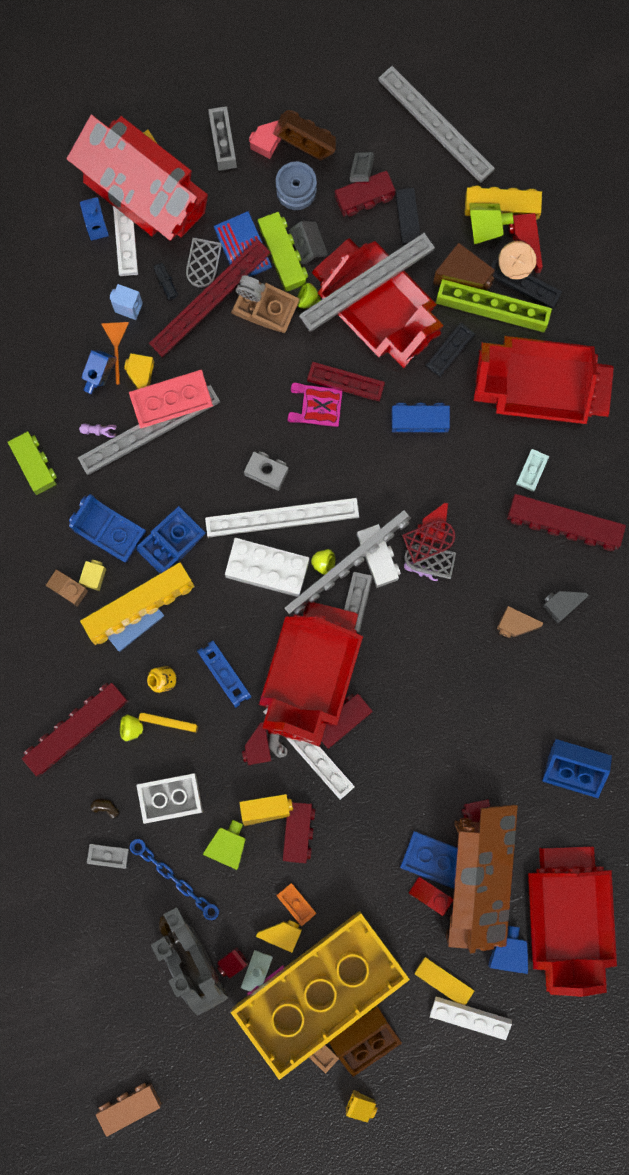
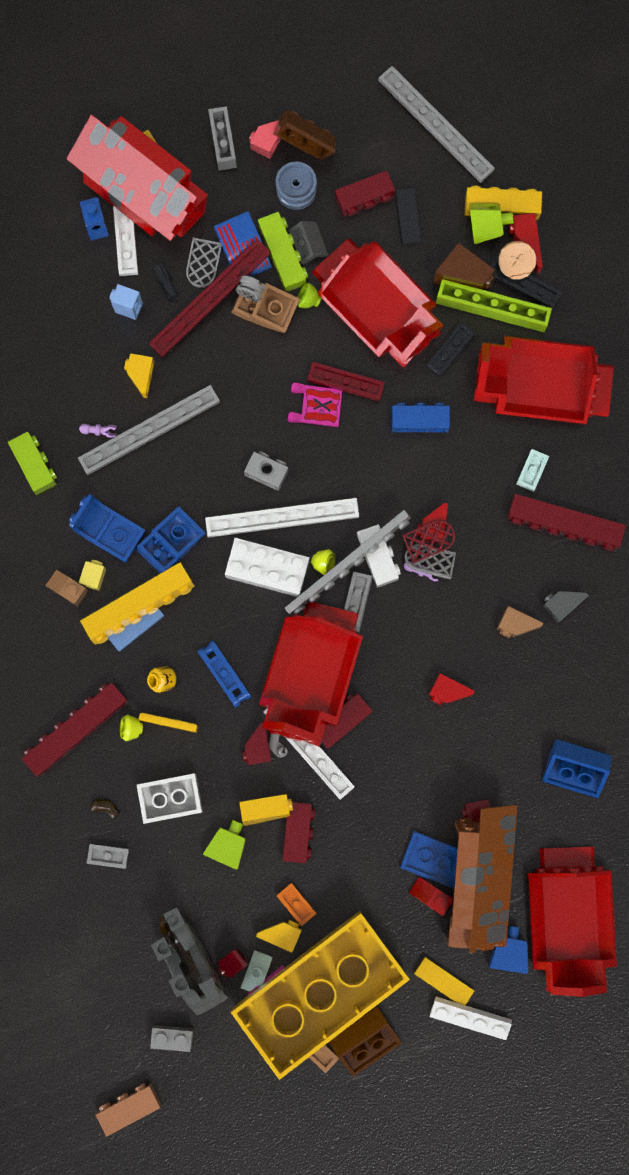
torso [82,350,117,395] -> none
orange piece [101,322,129,385] -> none
coral tile [129,369,213,429] -> none
blue piece [130,839,219,920] -> none
light grey plate [299,233,435,332] -> none
yellow slope [345,1090,378,1123] -> none
dark grey tile [350,152,374,182] -> none
none -> light grey brick [150,1025,194,1052]
none -> red slope [429,674,475,705]

